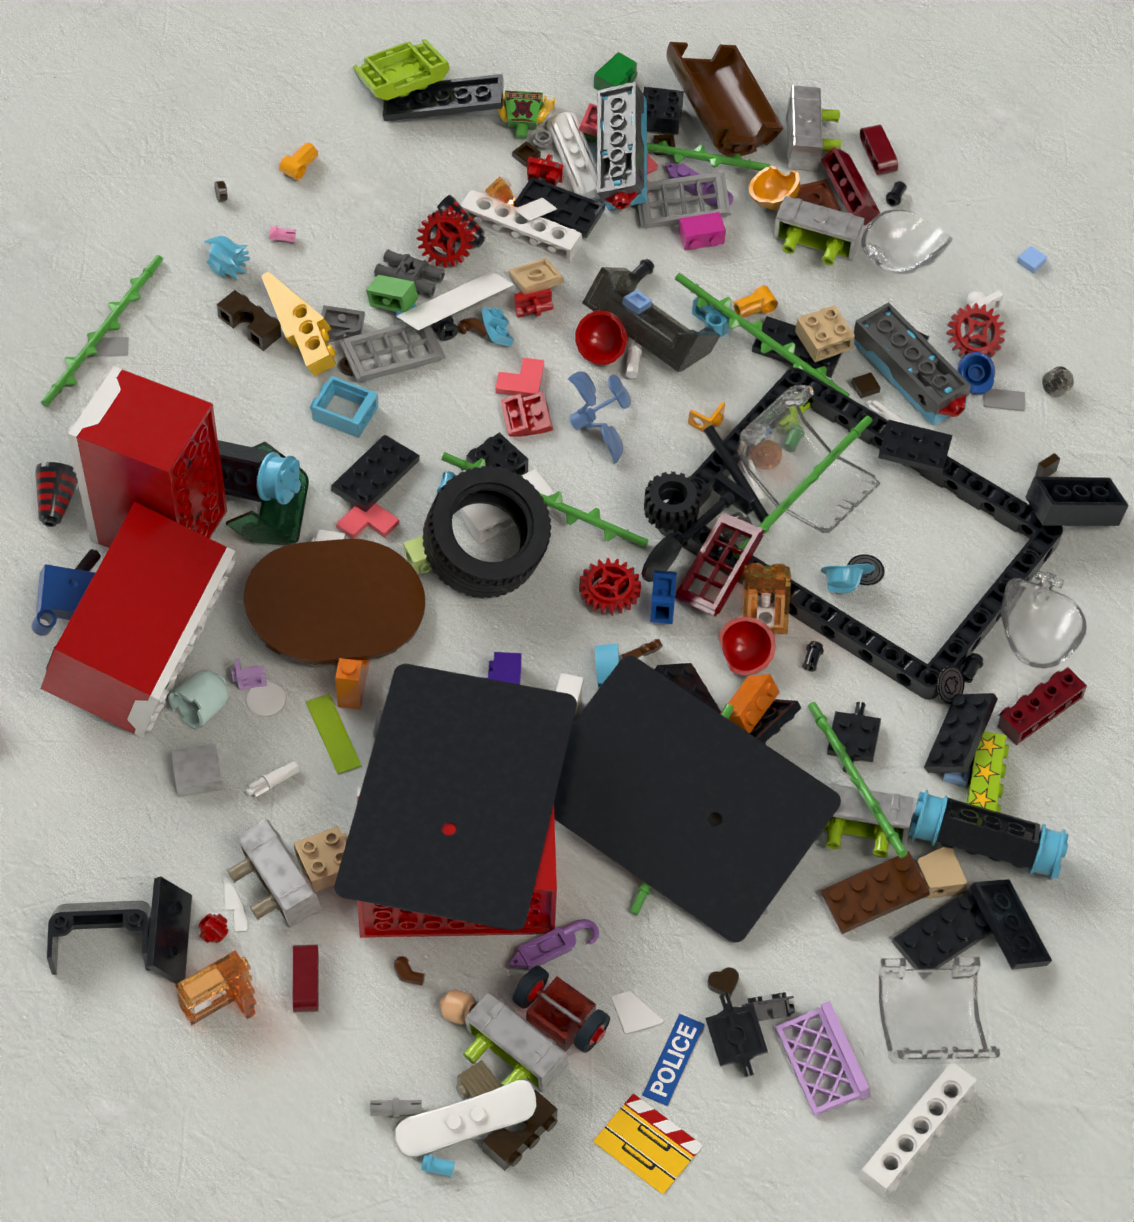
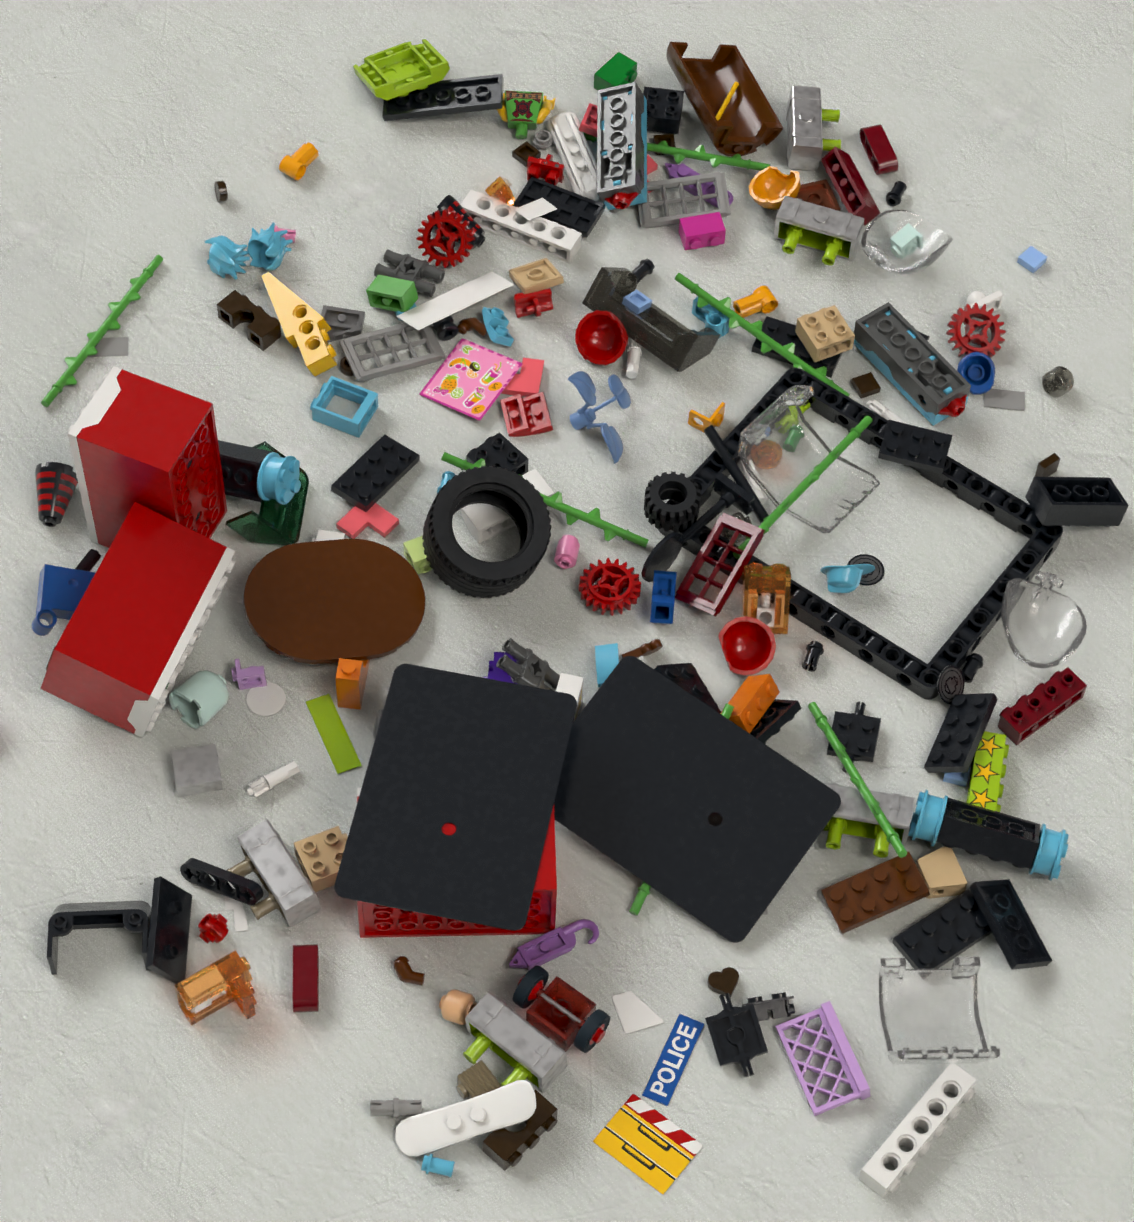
none -> black beam [180,858,264,906]
none -> medium azure hair [247,222,293,271]
none -> sticker [419,338,523,421]
none -> dark grey pin [496,638,560,691]
none -> bright pink brick [554,535,580,569]
none -> yellow axle [716,82,739,120]
none -> light aqua brick [890,223,924,259]

